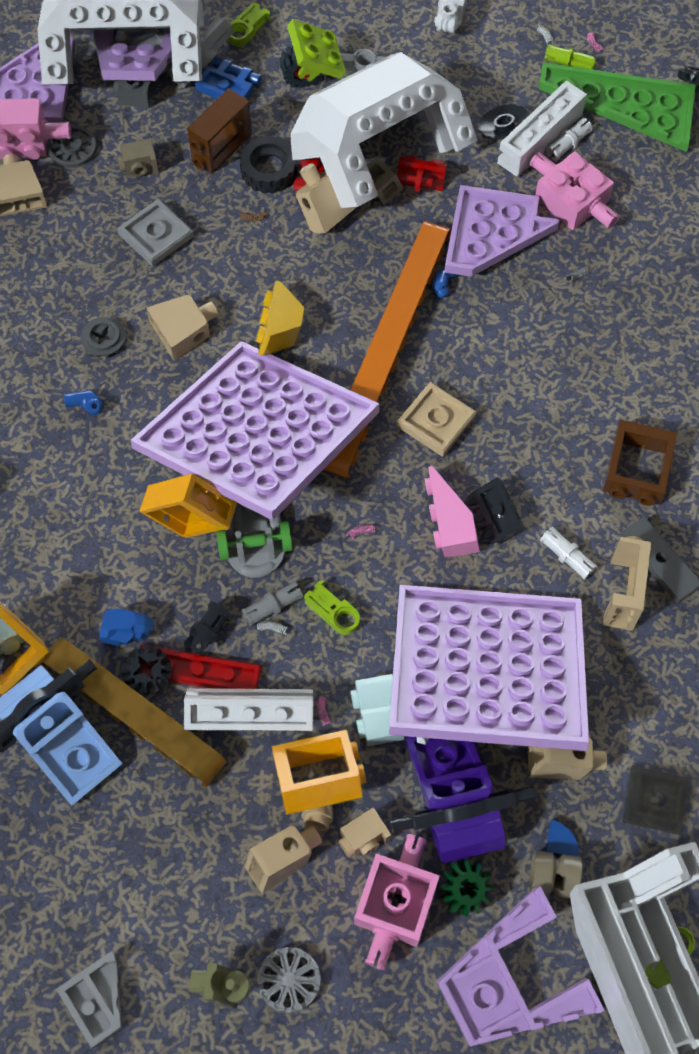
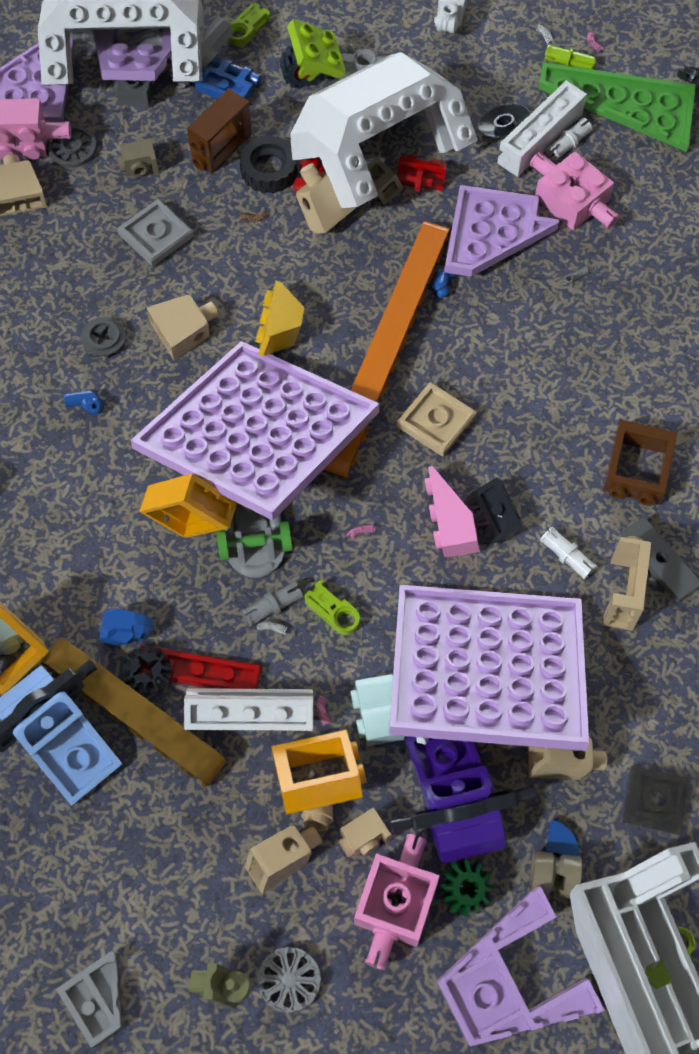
black piece [183,601,232,653] -> none

